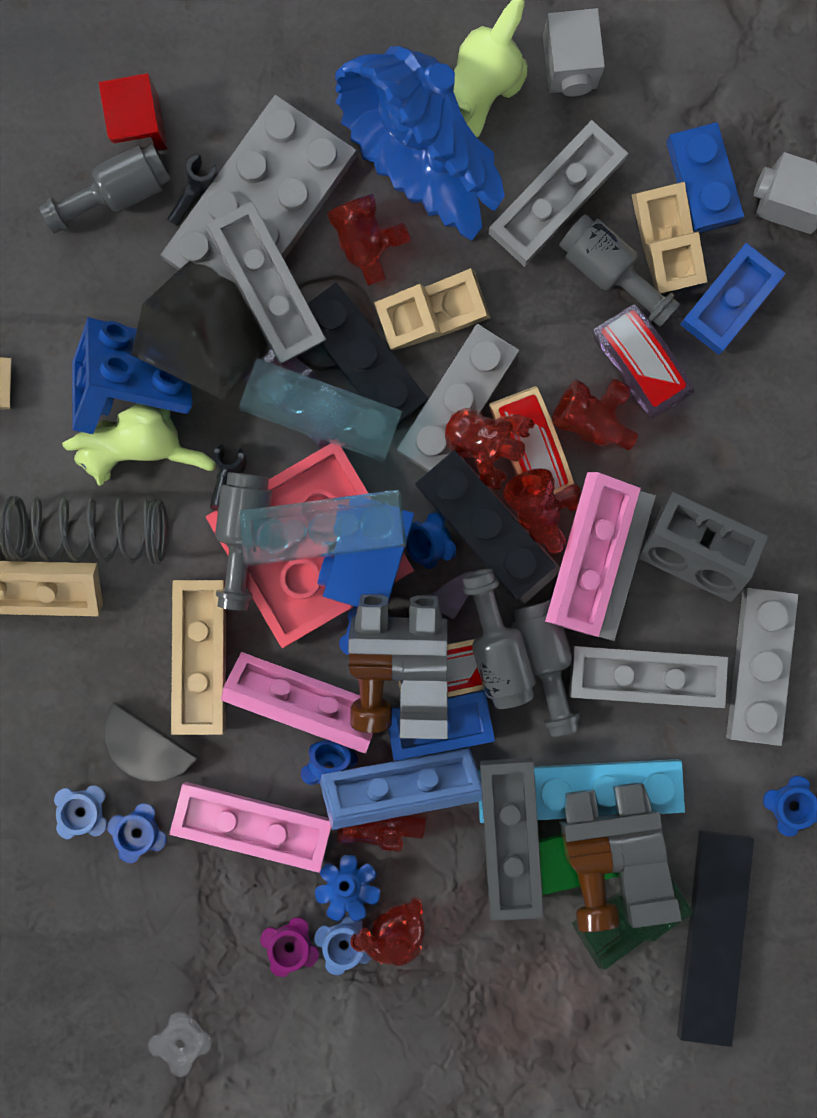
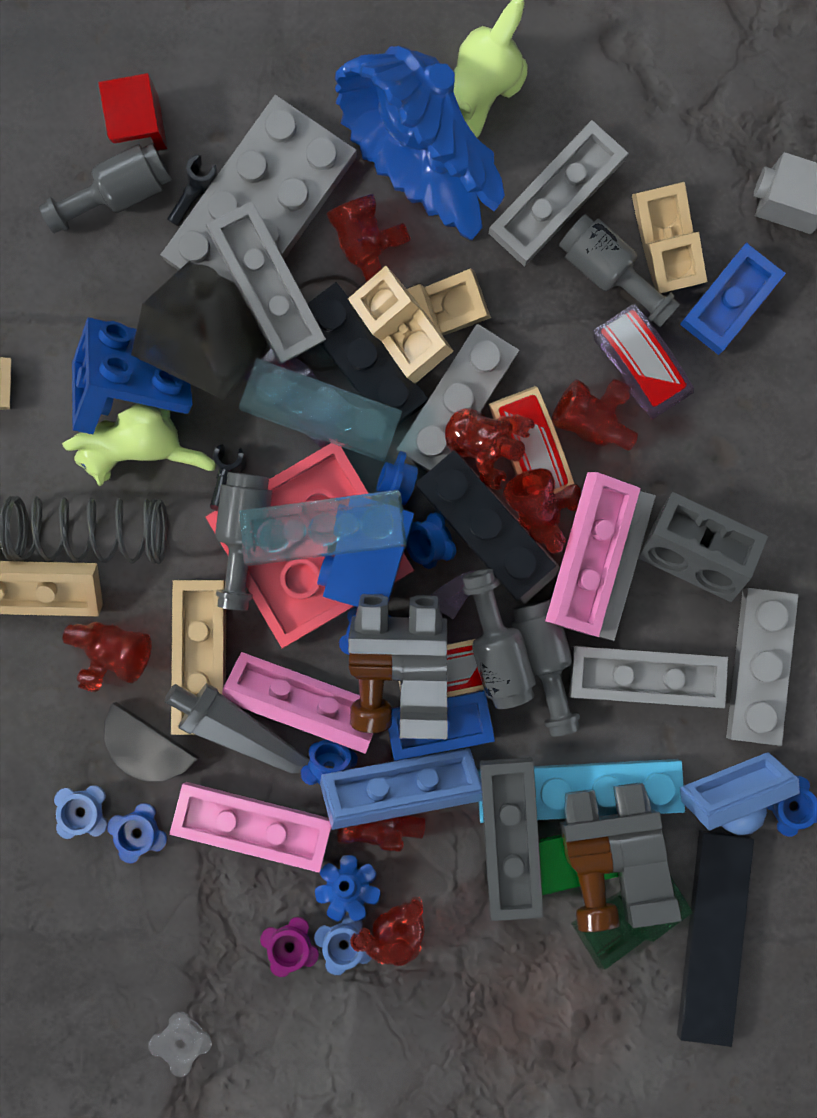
light grey brick [543,8,605,97] -> none
blue plate [666,122,744,233] -> none
none -> clear red piece [62,621,152,692]
none -> dark grey bar [164,683,309,773]
none -> tan slope [348,266,453,383]
none -> blue plate [376,451,418,506]
none -> medium blue tile [680,752,800,835]

